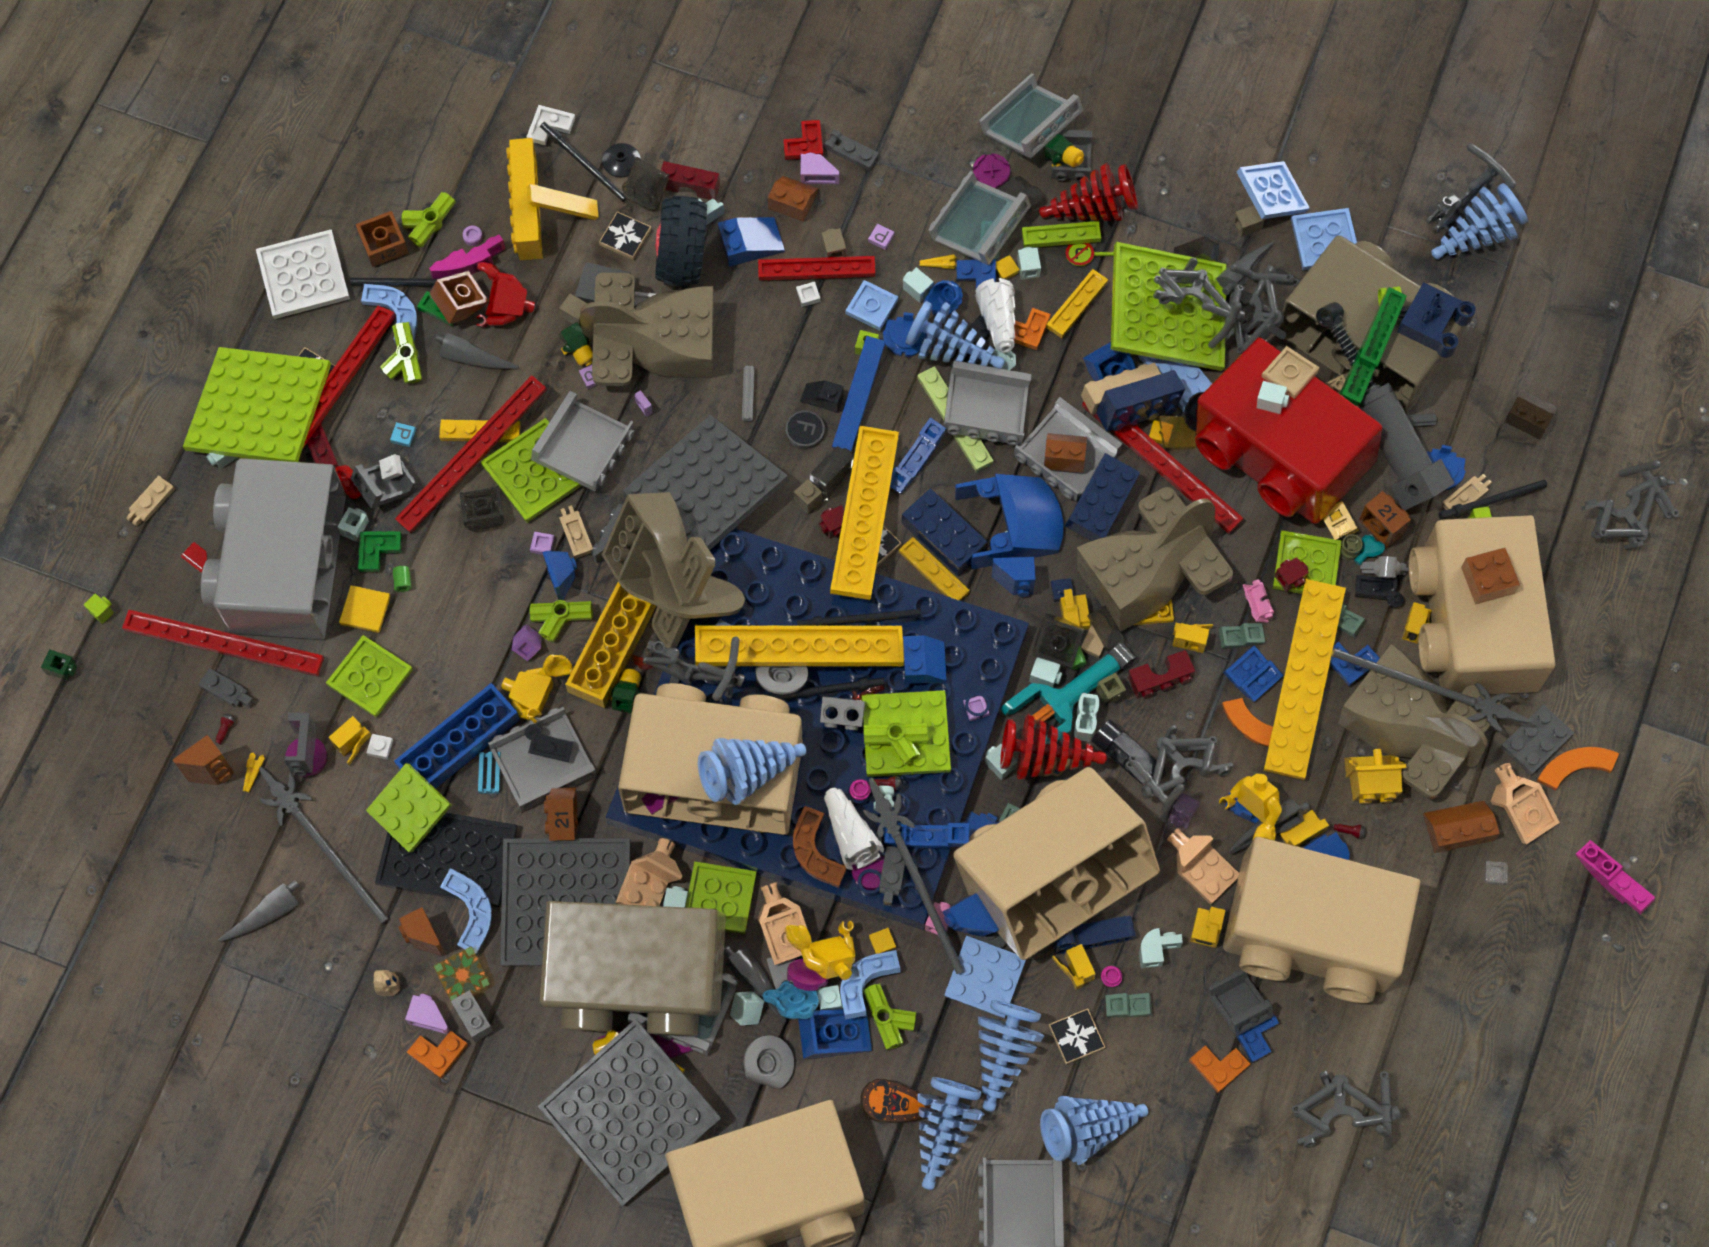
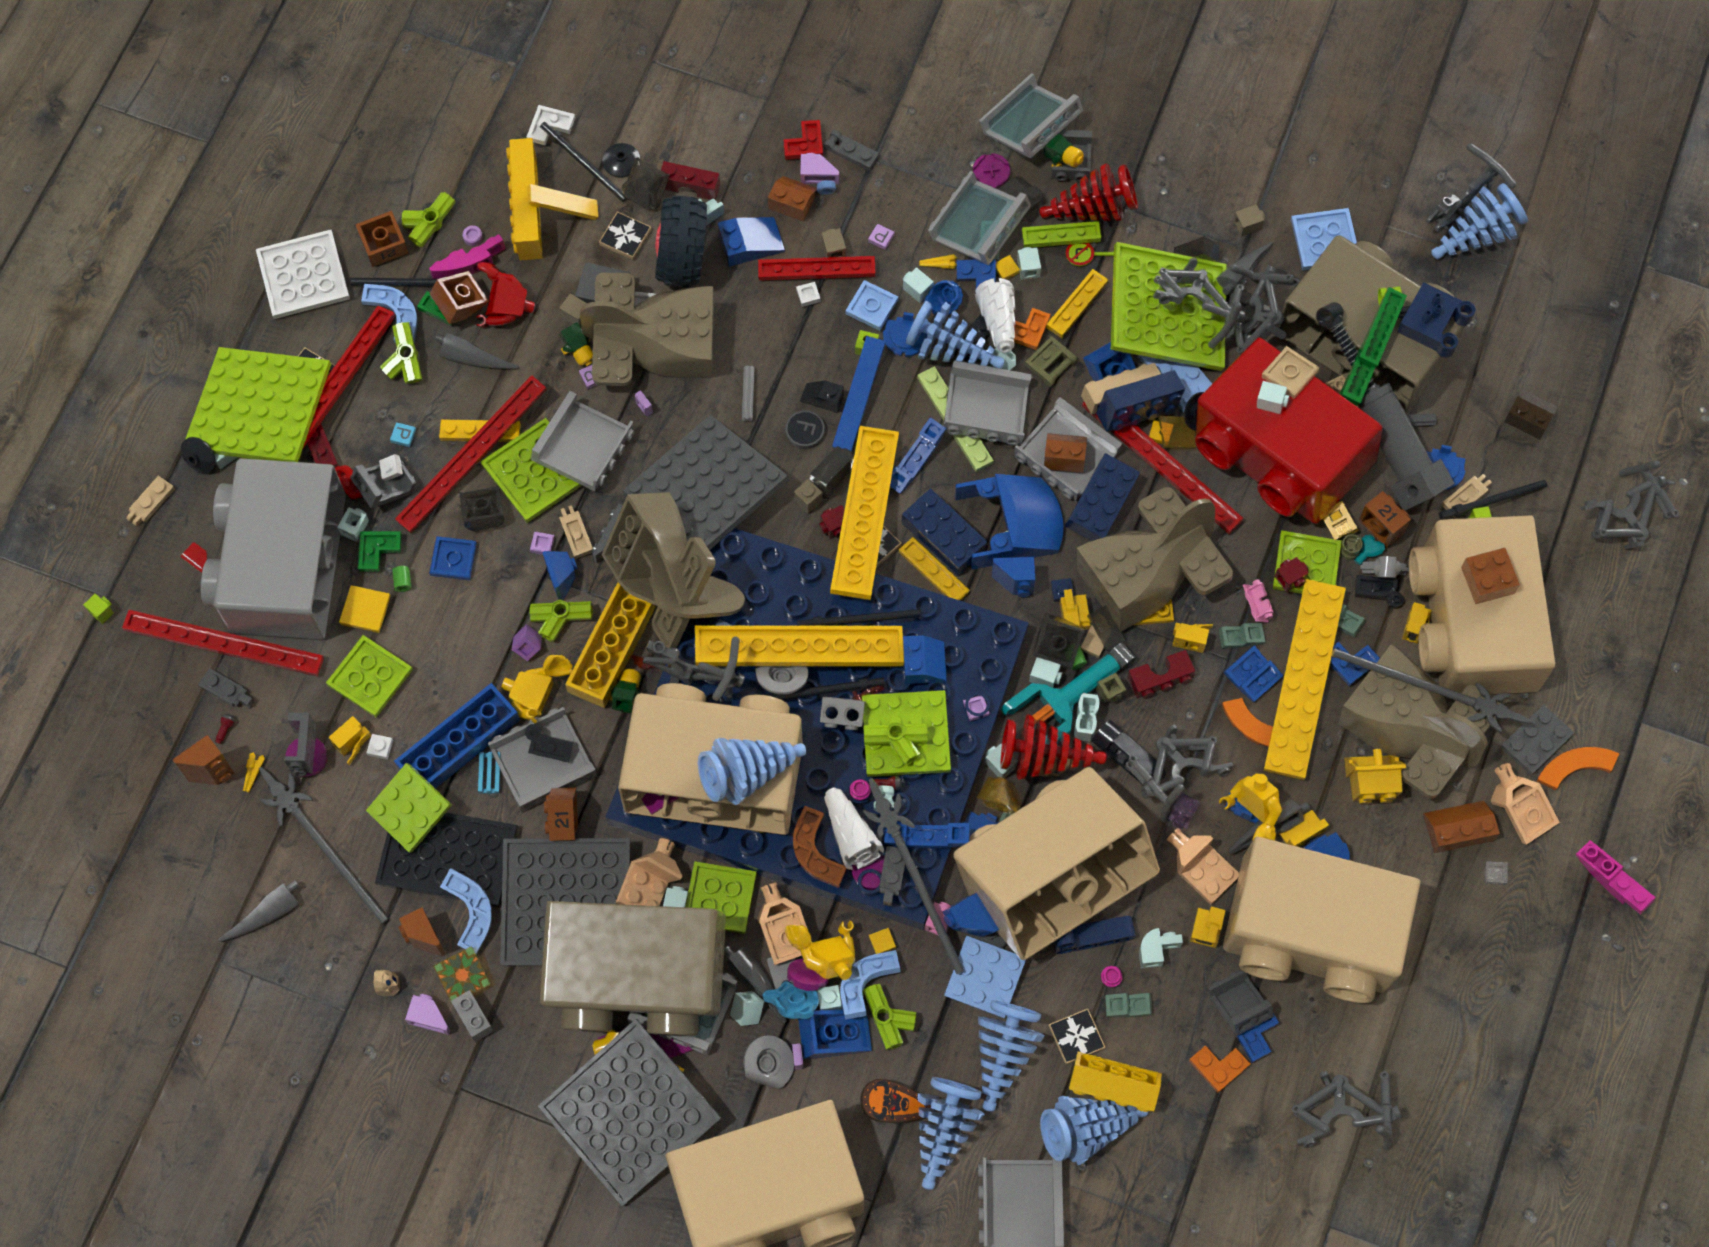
dark green brick [41,649,77,680] -> none
orange plate [407,1031,468,1079] -> none
yellow piece [1052,944,1096,990] -> none
light blue plate [1237,161,1309,219] -> none
dark red piece [1333,824,1366,839] -> none
none -> black dish [181,437,216,473]
none -> blue tile [429,536,477,581]
none -> lavender tile [792,1044,803,1070]
none -> medium blue tile [817,180,836,195]
none -> clear yellow slope [977,776,1020,814]
none -> olive plate [1025,336,1077,387]
none -> yellow brick [1069,1052,1162,1112]

